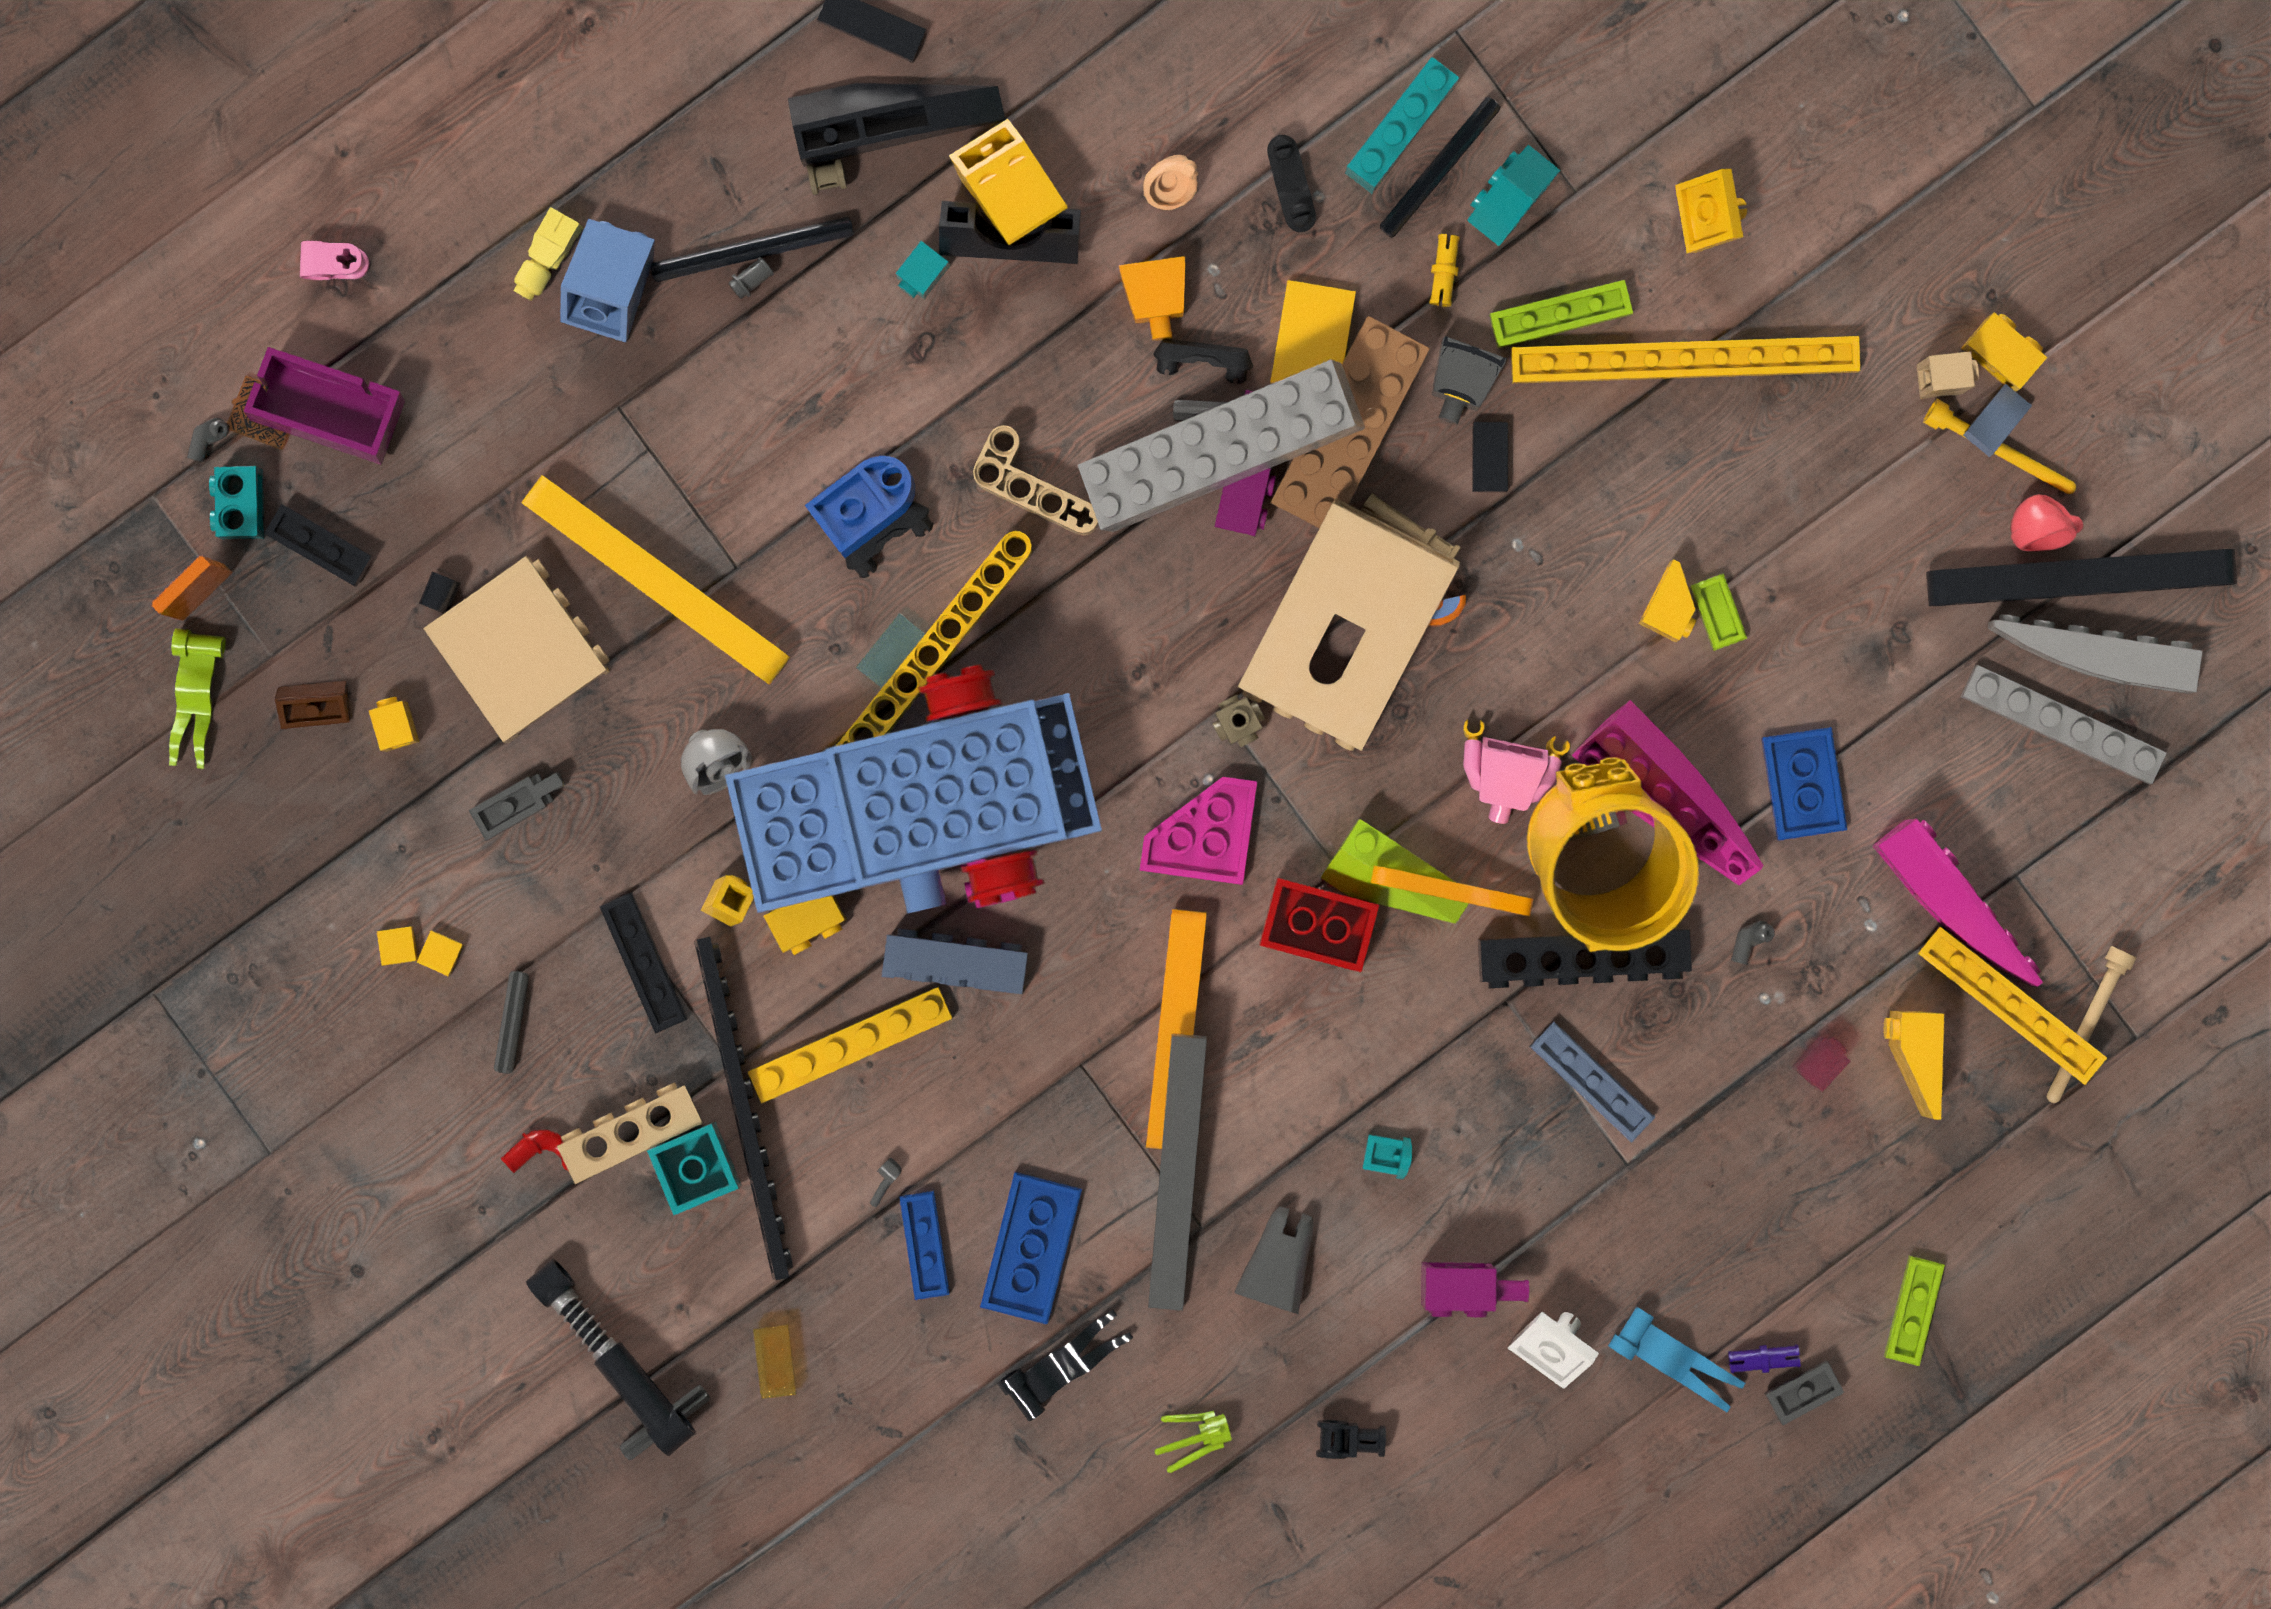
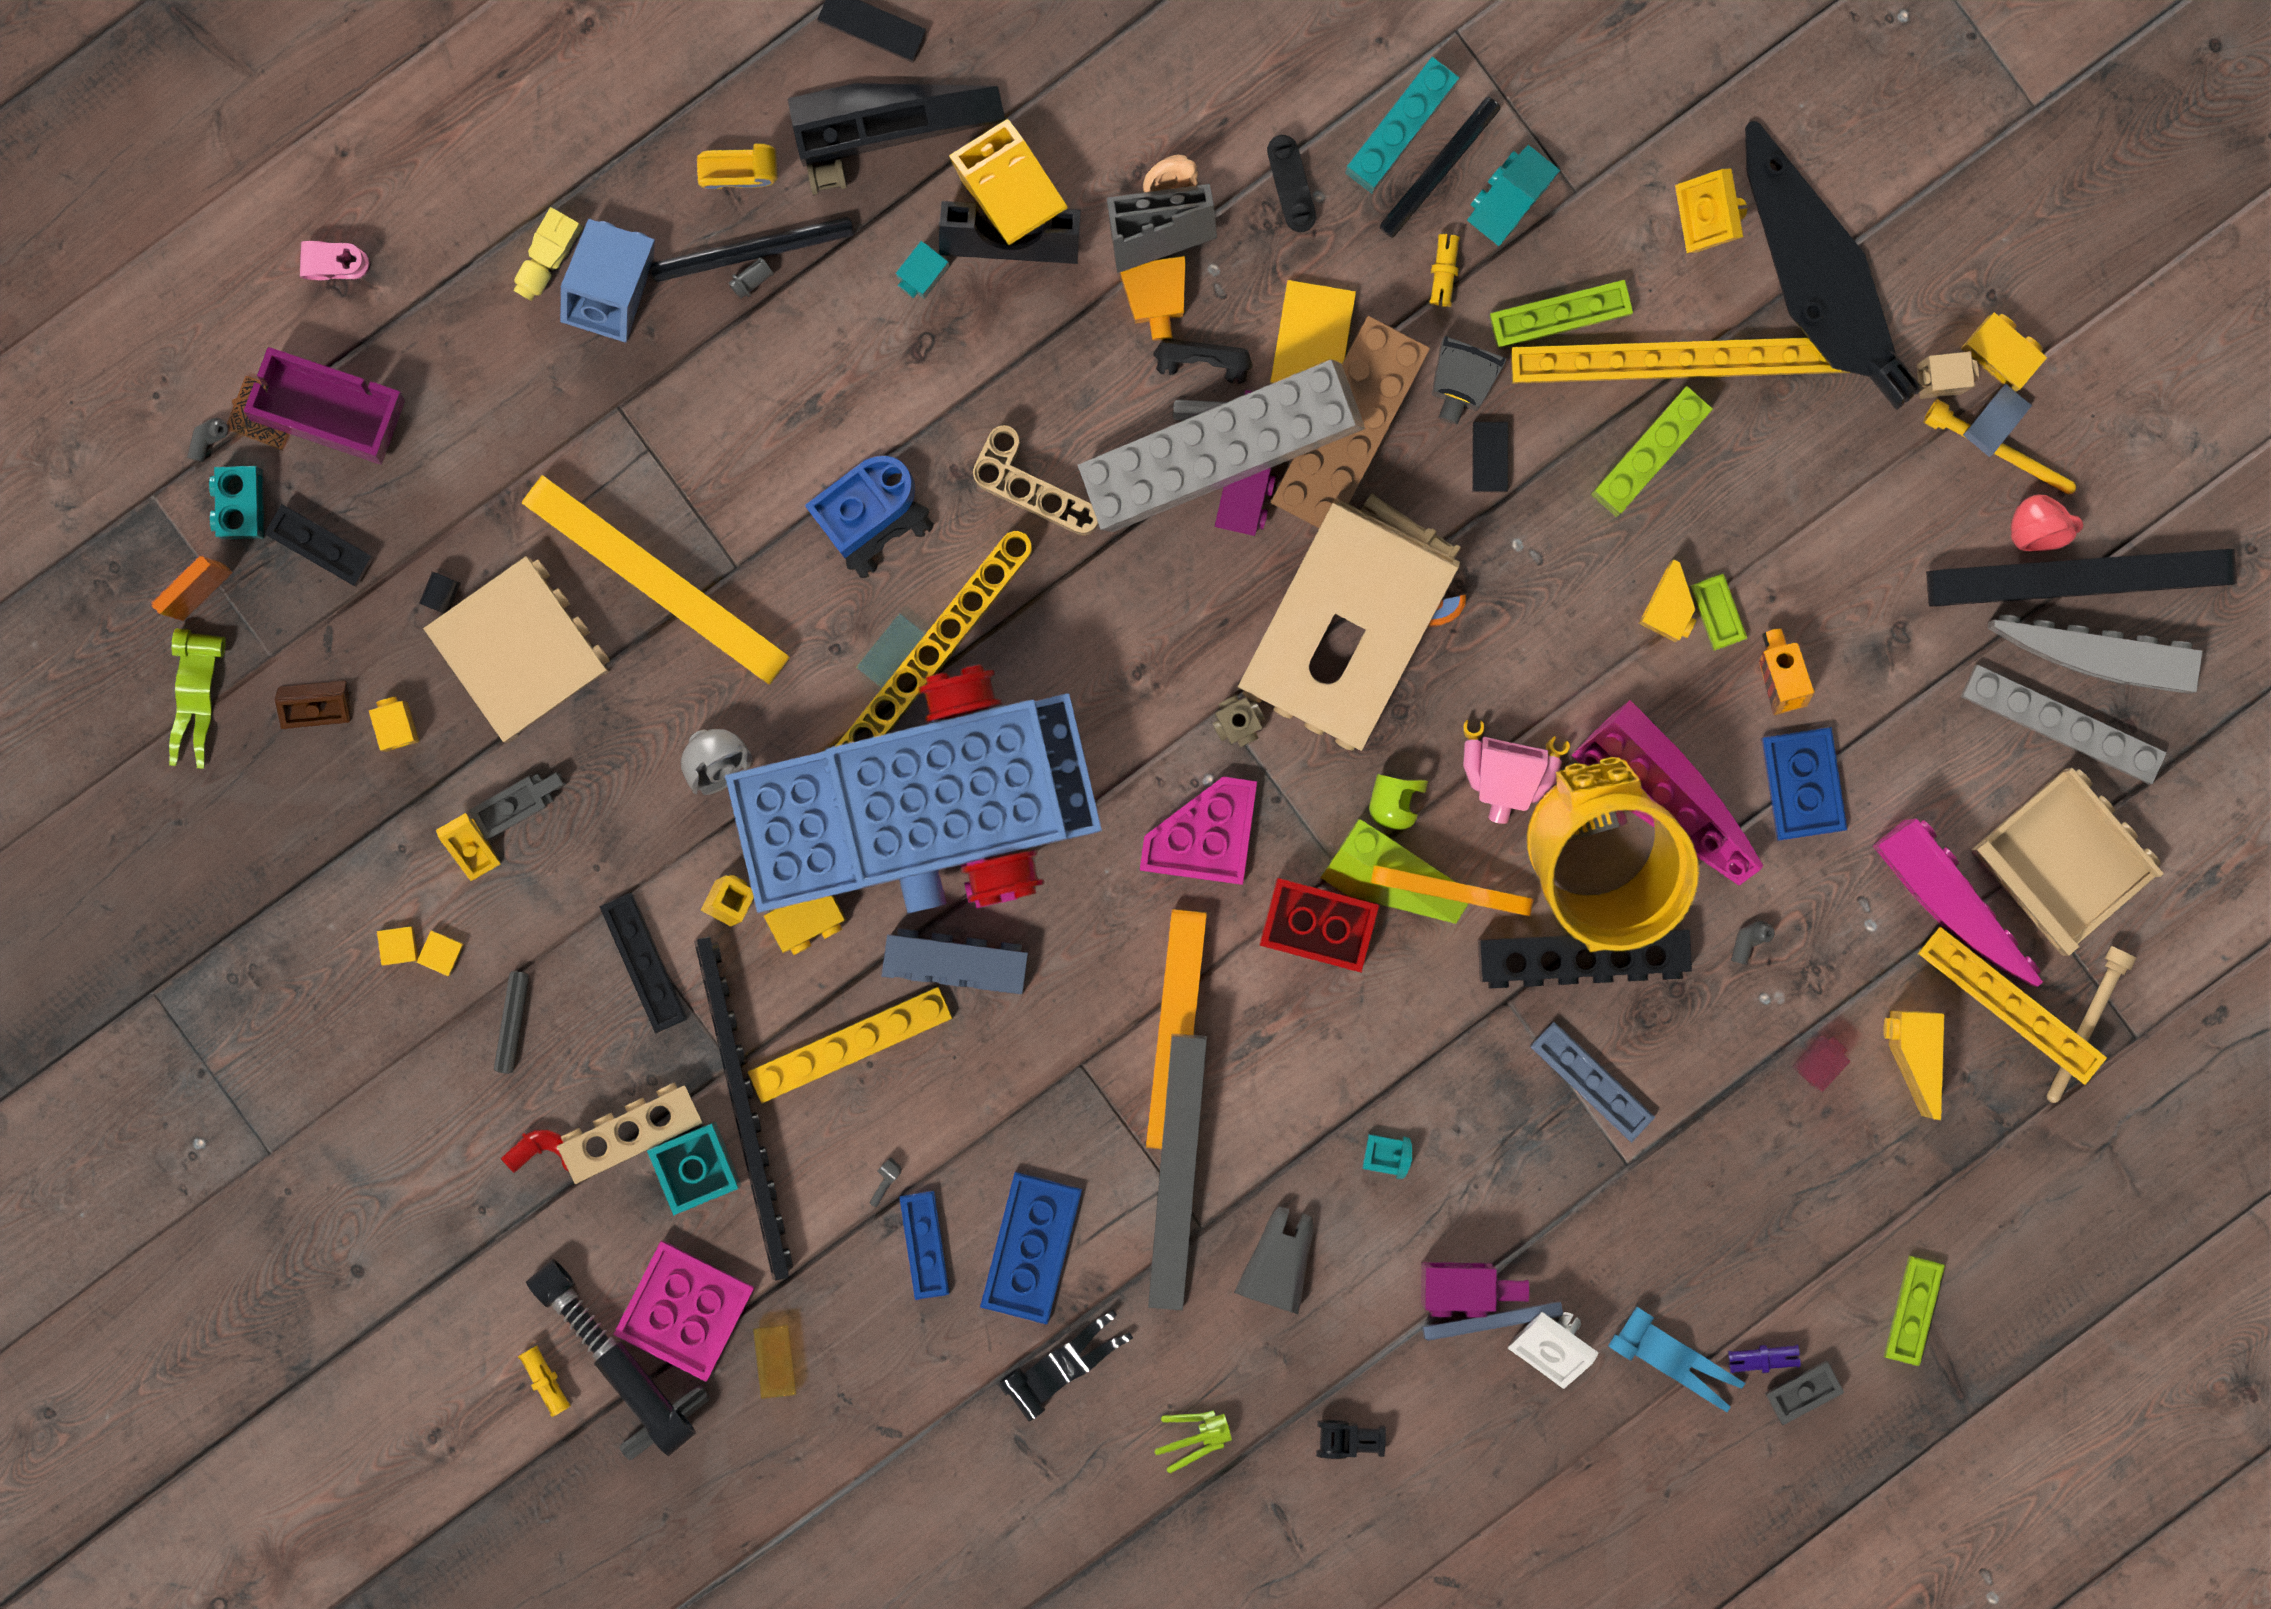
none -> yellow slope [436,813,501,881]
none -> yellow pin [518,1345,571,1417]
none -> dark pink plate [613,1240,755,1382]
none -> yellow animal [697,144,778,189]
none -> dark grey wedge [1107,184,1217,273]
none -> lime helmet [1369,774,1428,830]
none -> sand blue tile [1422,1302,1563,1341]
none -> lime brick [1590,386,1713,517]
none -> black wing [1745,121,1923,410]
none -> light orange torso [1759,629,1814,715]
none -> tan panel [1971,768,2164,956]

